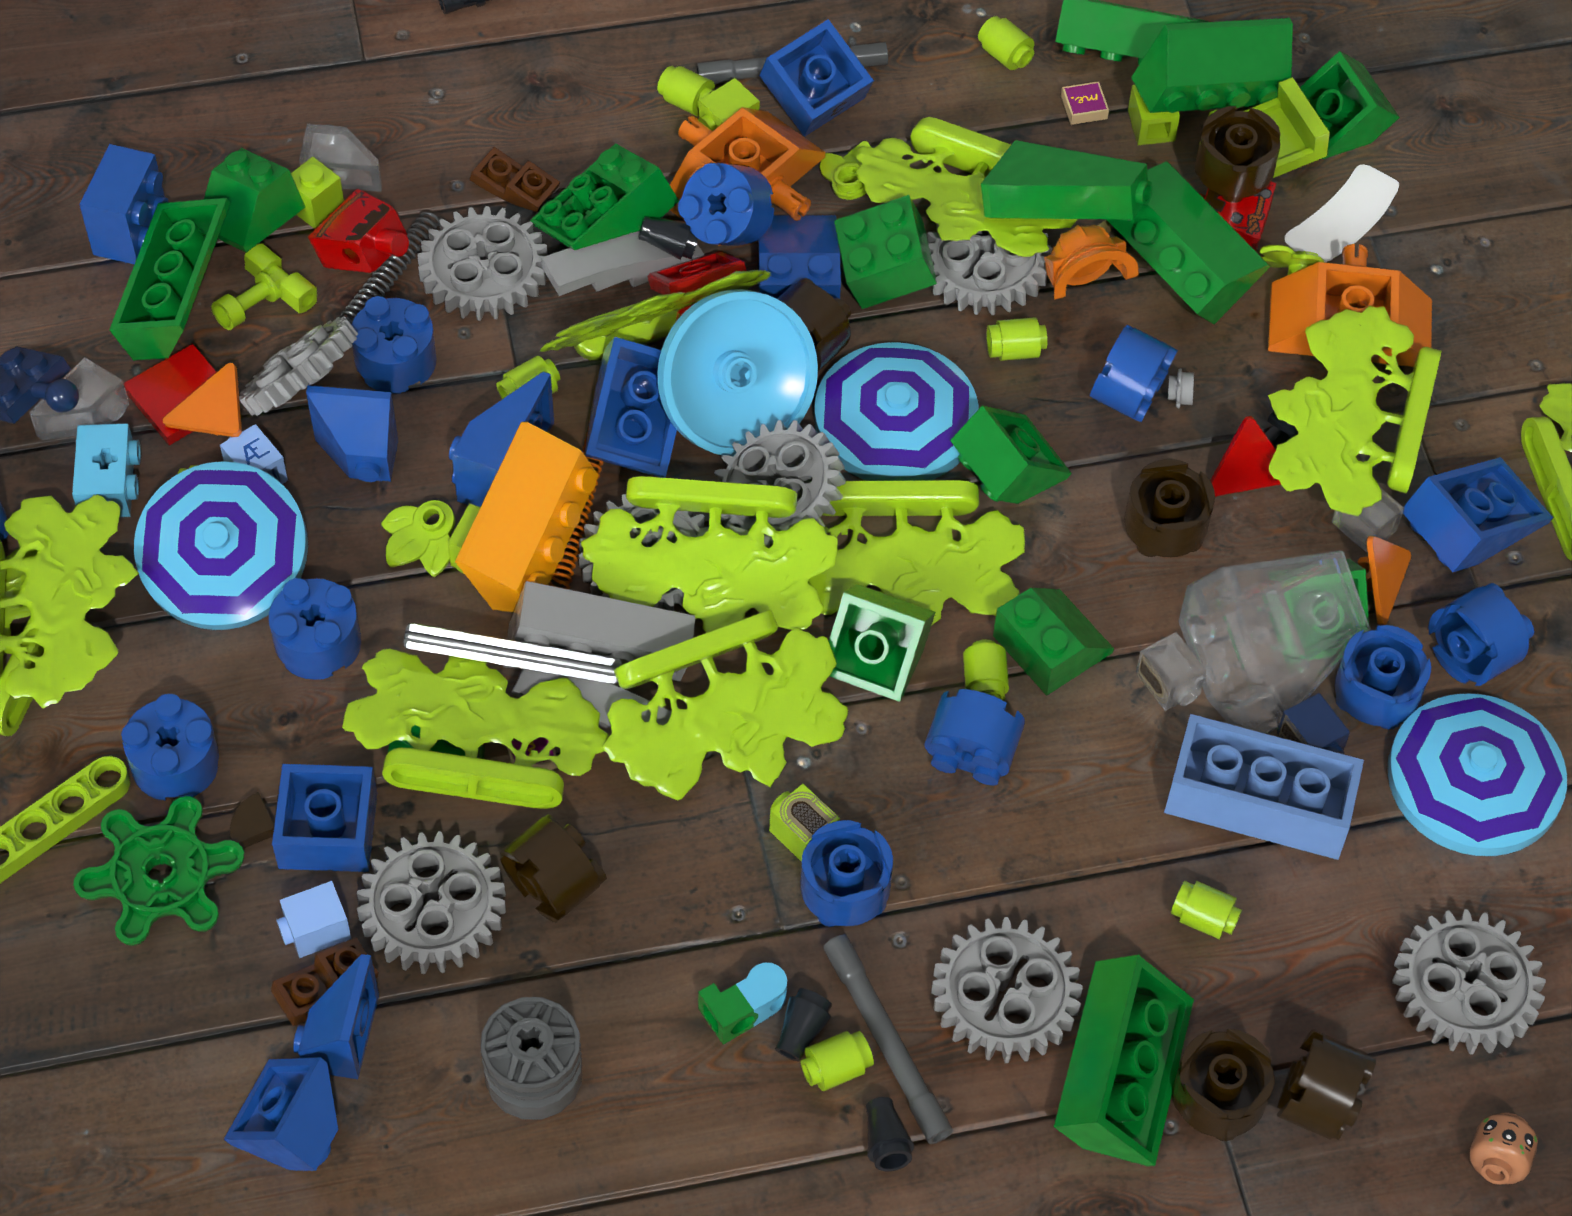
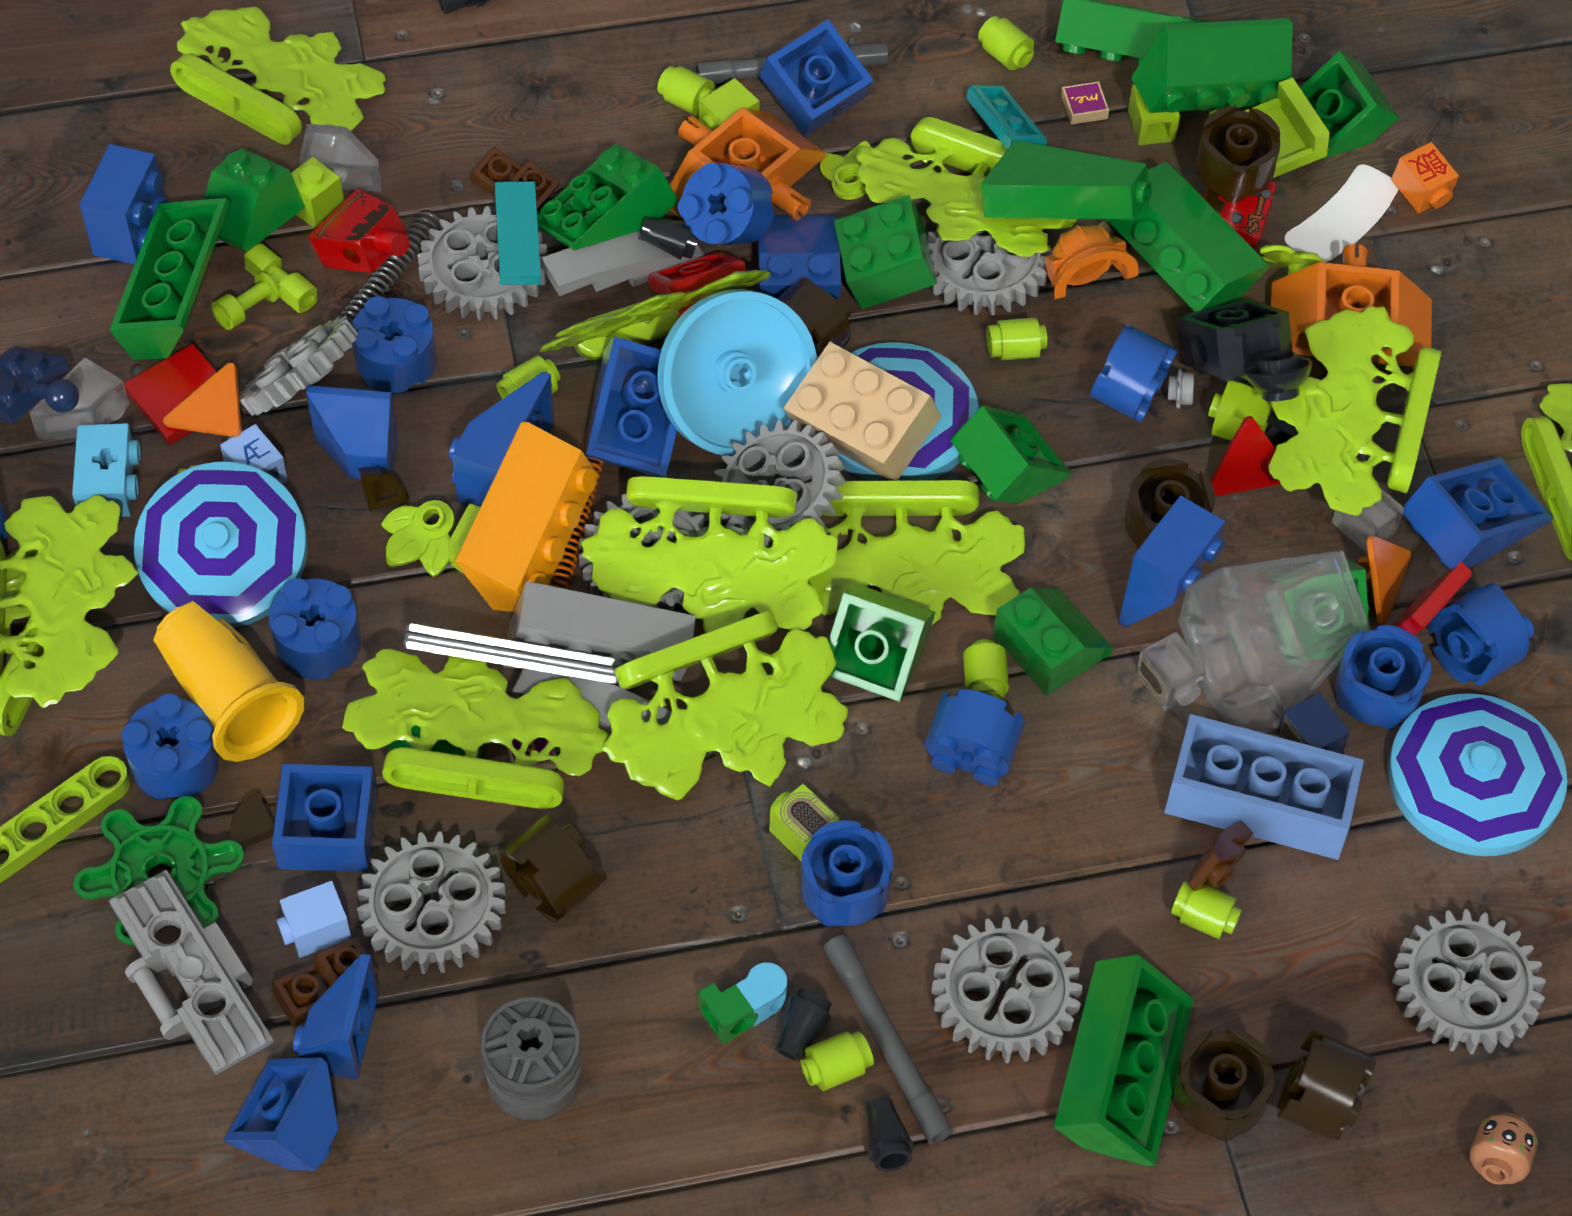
none -> light grey piece [109,870,274,1075]
none -> yellow piece [153,601,304,762]
none -> lime plant [170,7,386,145]
none -> dark brown tile [358,467,410,511]
none -> teal tile [495,182,541,285]
none -> tan brick [783,342,942,481]
none -> teal tile [966,85,1047,150]
none -> blue slope [1118,495,1225,627]
none -> black brick [1176,299,1312,402]
none -> reddish brown slope [1188,821,1254,891]
none -> lime brick [1208,381,1272,441]
none -> orange brick [1391,142,1459,214]
none -> red tile [1391,562,1472,635]

